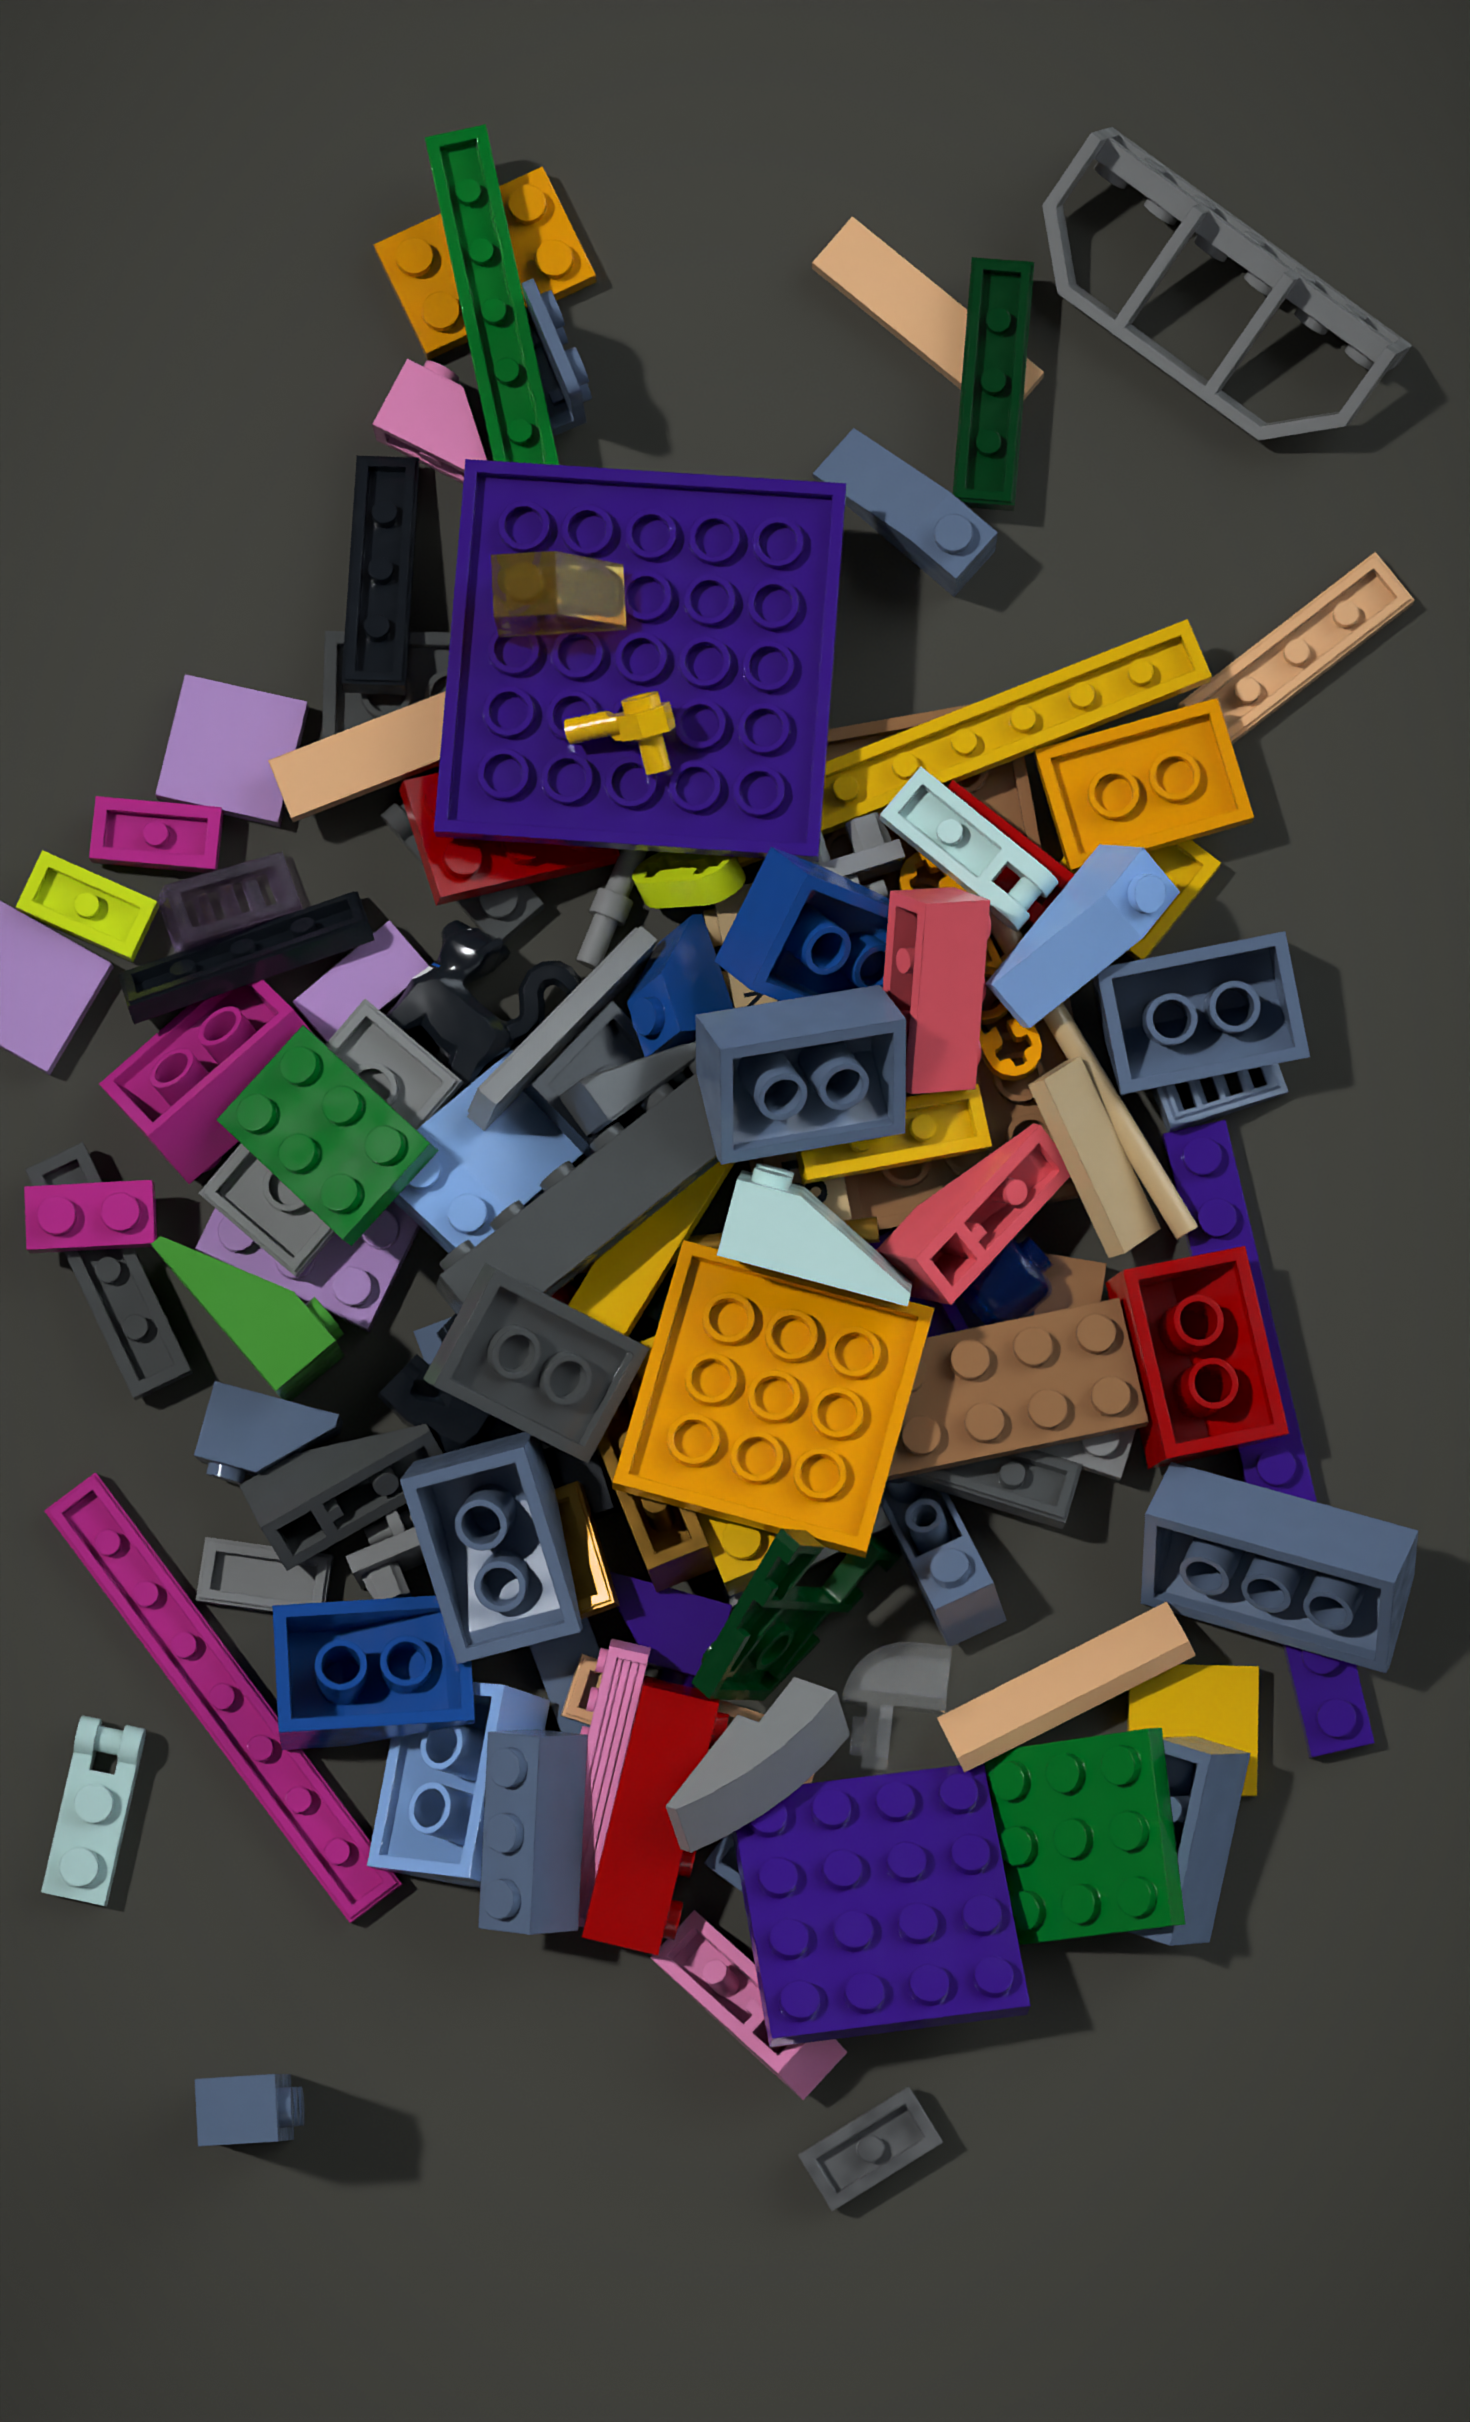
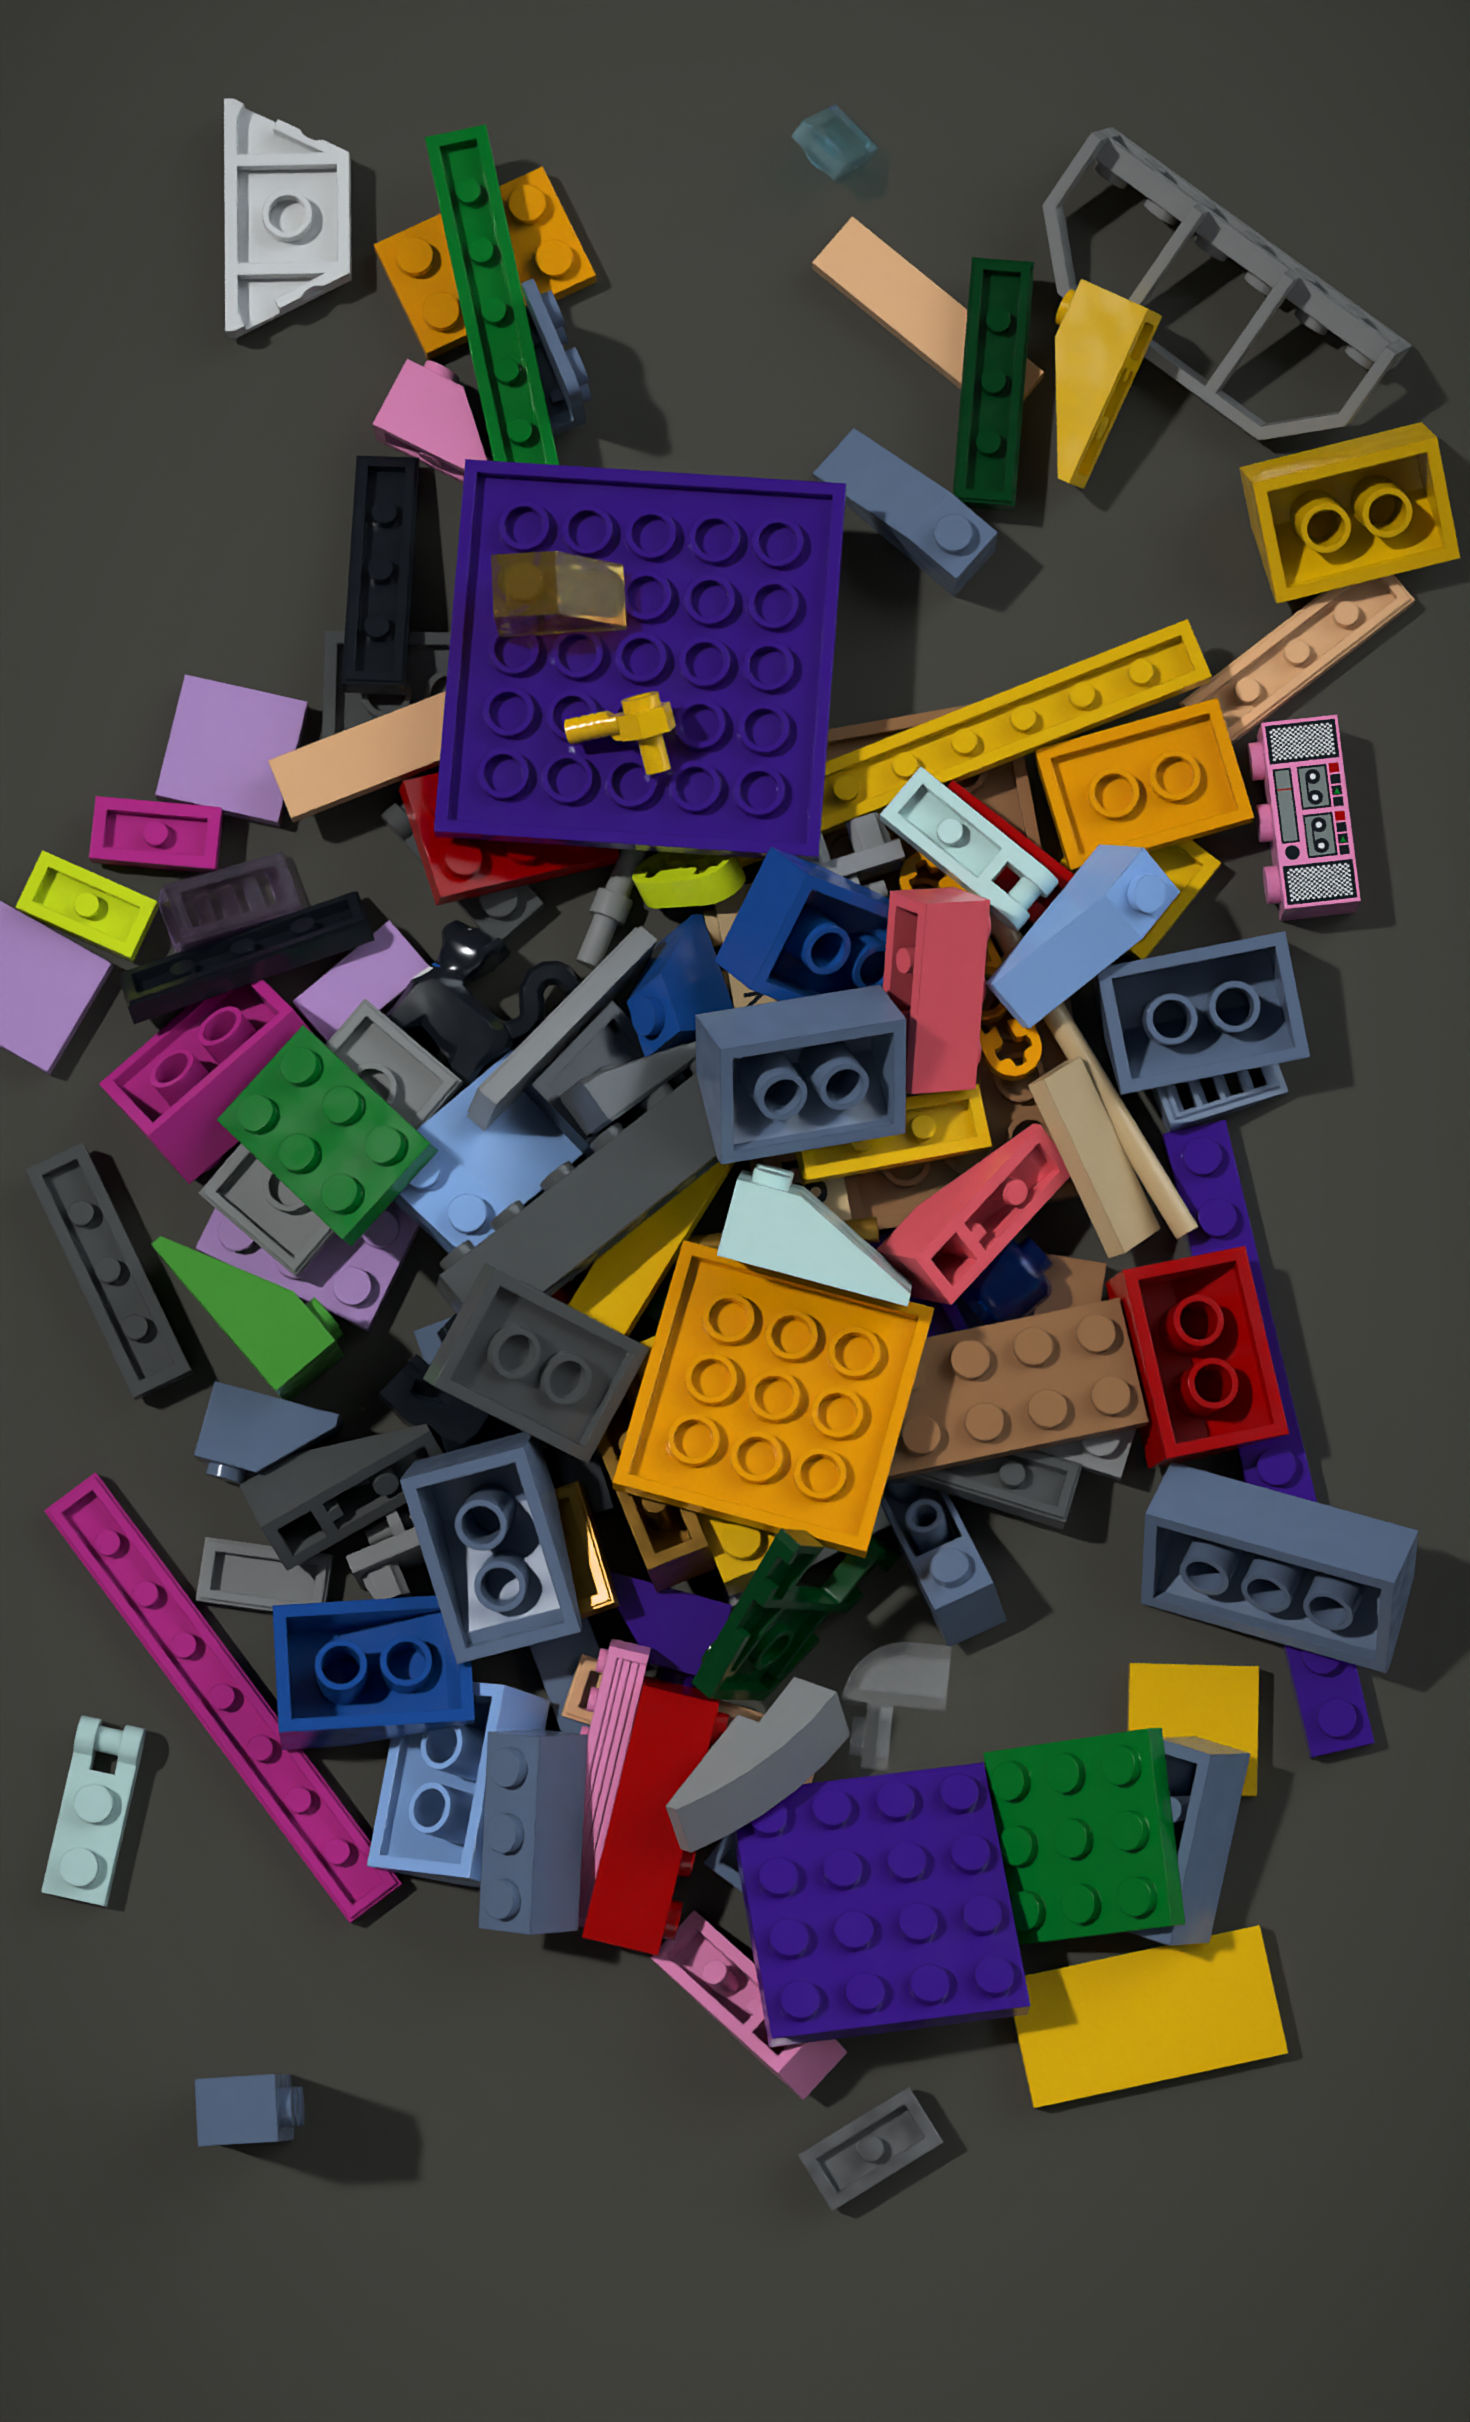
dark pink plate [24,1180,157,1253] -> none
light nougat tile [937,1601,1196,1773] -> none
none -> white wing [224,98,352,338]
none -> clear light blue plate [791,104,878,181]
none -> yellow tile [1013,1925,1288,2108]
none -> yellow slope [1055,279,1162,489]
none -> yellow slope [1239,422,1460,604]
none -> brick [1247,715,1361,921]

